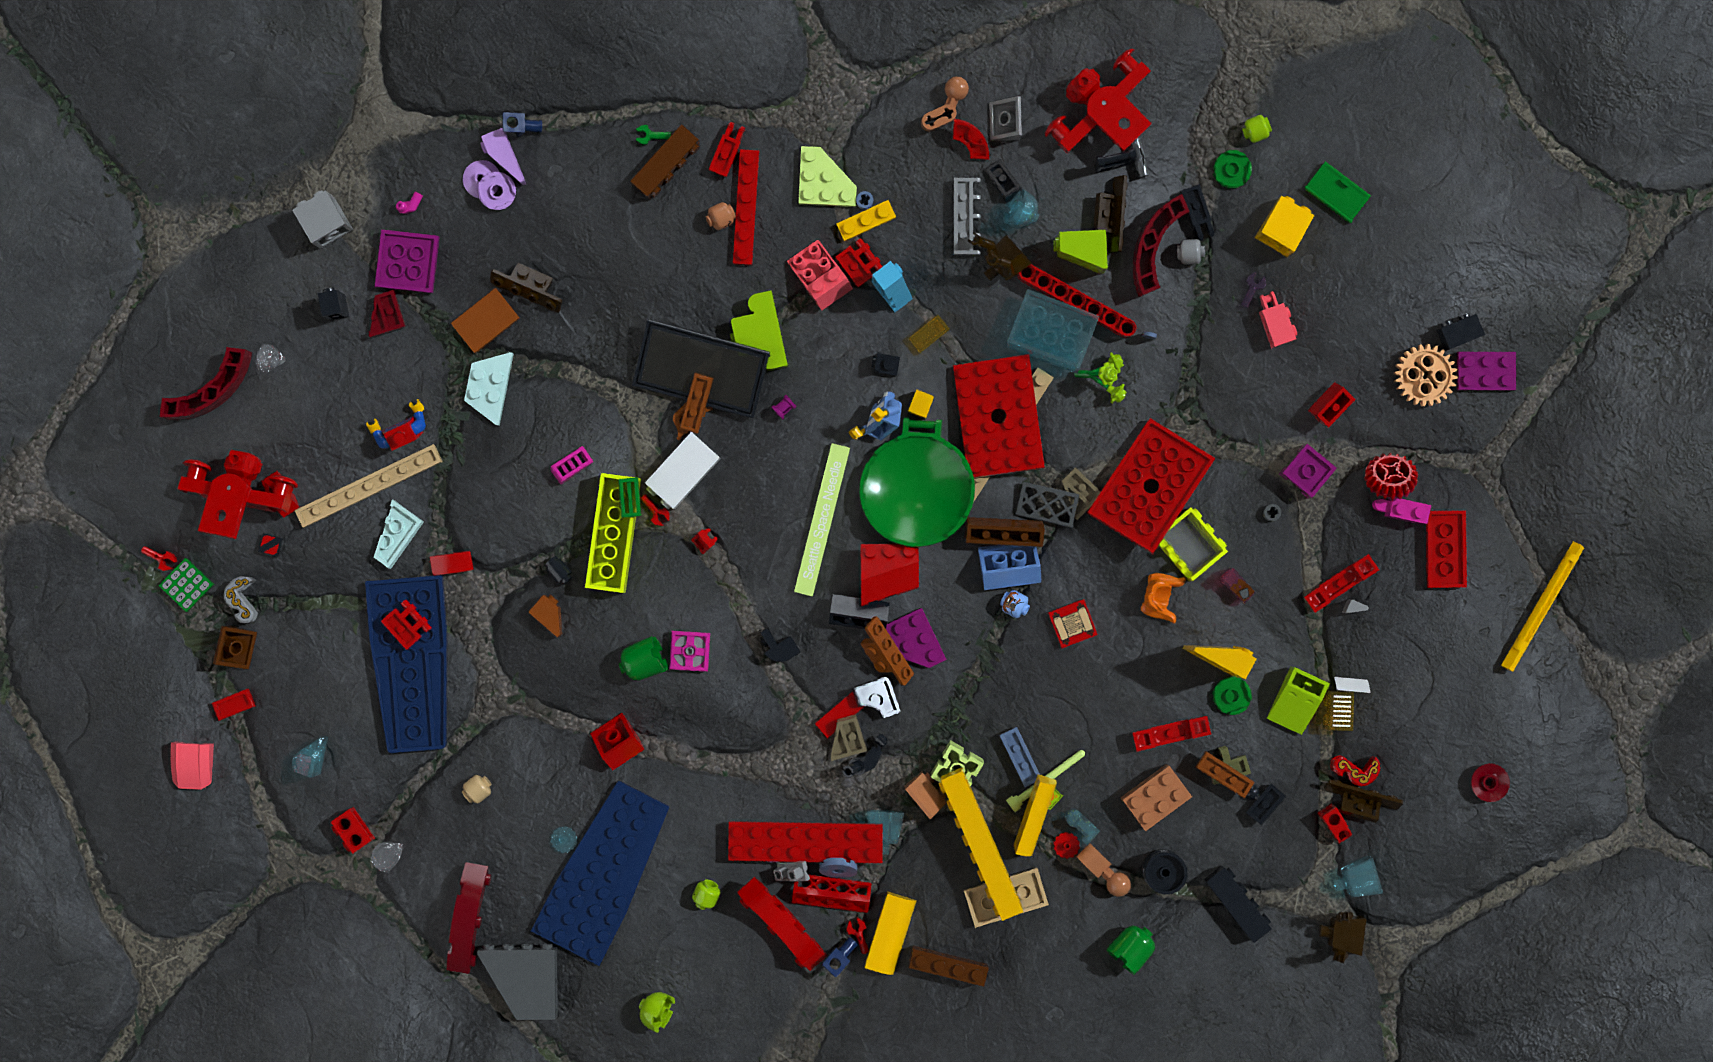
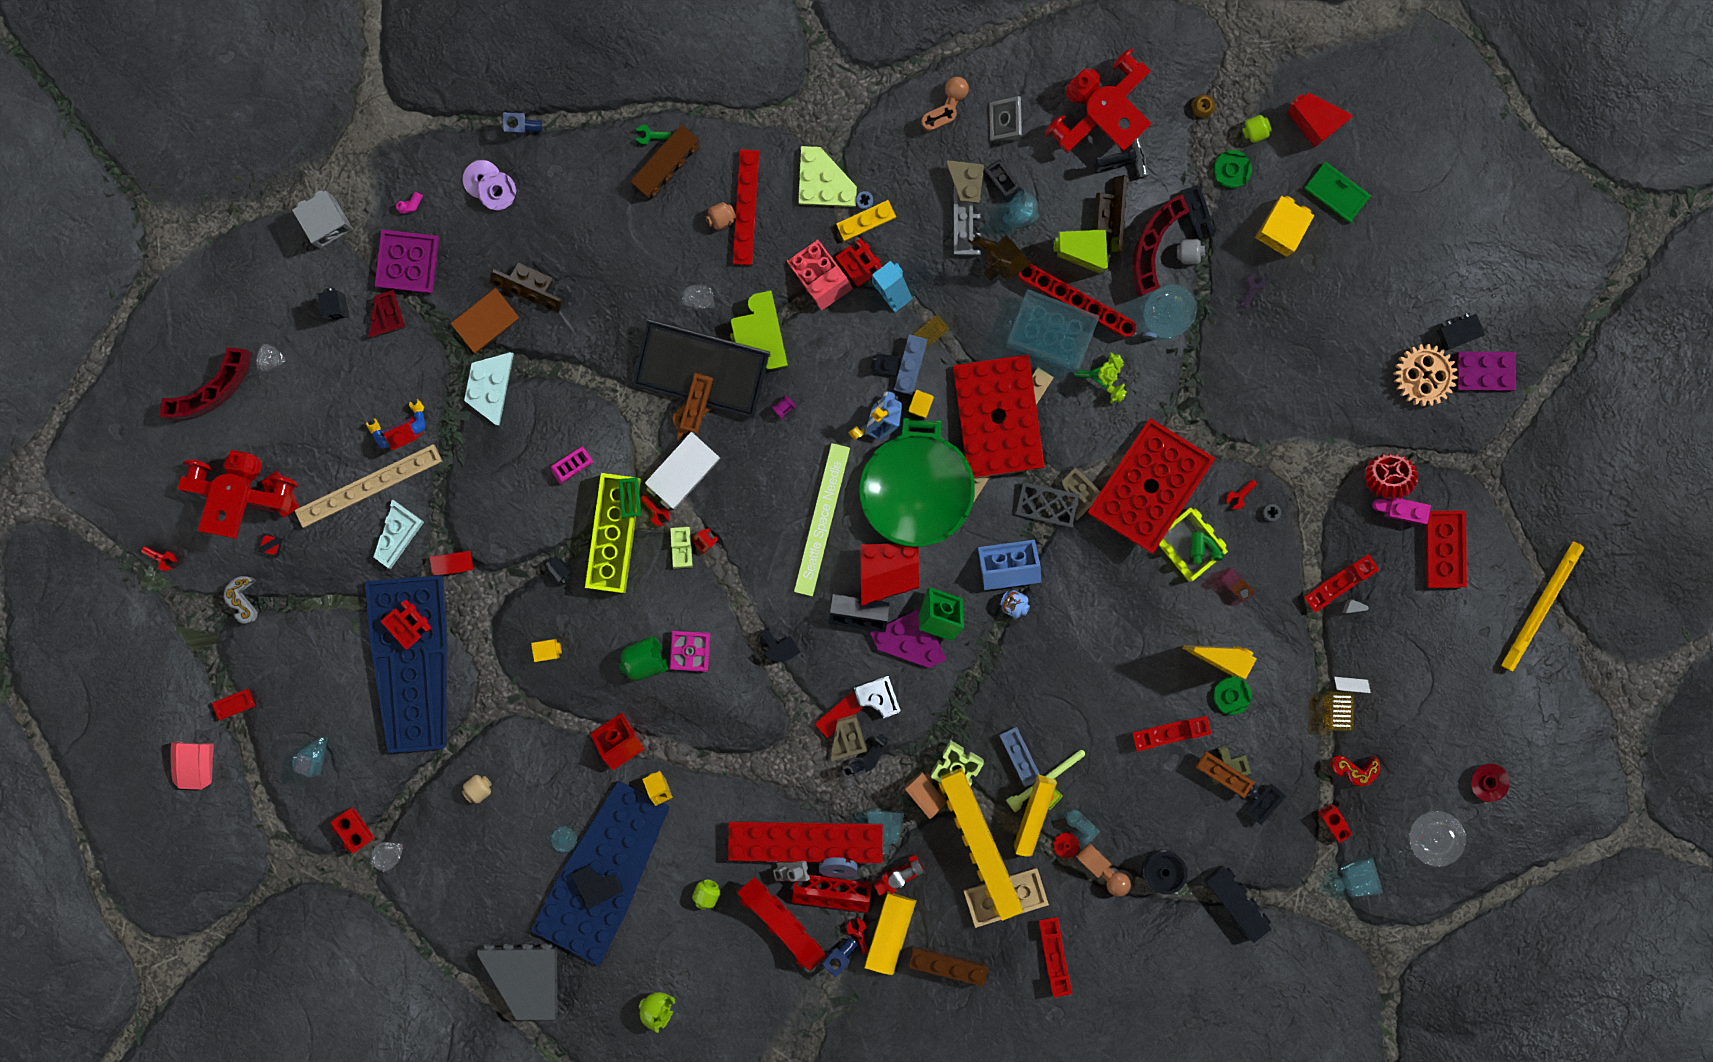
tile [159,558,215,612] -> none
reddish brown slope [213,626,257,669] -> none
dark red brick [447,862,491,974] -> none
lavender slope [480,128,526,185] -> none
dark orange slope [529,594,562,637] -> none
red hinge [709,122,745,178] -> none
dark orange bracket [860,616,914,686] -> none
red tile [953,119,989,160] -> none
reddish brown brick [965,517,1045,547] -> none
tile [1048,599,1098,648] -> none
green cylinder [1106,925,1155,975] -> none
nougat brick [1121,764,1192,831] -> none
orange hair [1141,573,1186,624] -> none
coral brick [1259,291,1297,349] -> none
lime slope [1266,666,1330,735] -> none
magenta panel [1279,444,1337,498] -> none
red brick [1308,382,1356,428] -> none
dark brown torso [1319,911,1366,964] -> none
dark brown bracket [1324,780,1403,823] -> none
none -> yellow brick [531,639,562,662]
none -> black tile [571,865,624,909]
none -> yellow brick [643,771,673,806]
none -> yellowish green slope [670,527,693,569]
none -> clear piece [681,285,715,308]
none -> hips [874,853,925,896]
none -> sand blue plate [894,334,928,395]
none -> green slope [919,587,964,641]
none -> dark tan wing [947,160,984,204]
none -> red slope [1039,917,1072,998]
none -> clear light blue piece [1143,284,1197,338]
none -> pearl gold plate [1191,94,1215,118]
none -> green plant [1191,532,1224,565]
none -> red bar [1226,479,1257,509]
none -> red slope [1287,93,1353,147]
none -> clear piece [1409,811,1466,867]

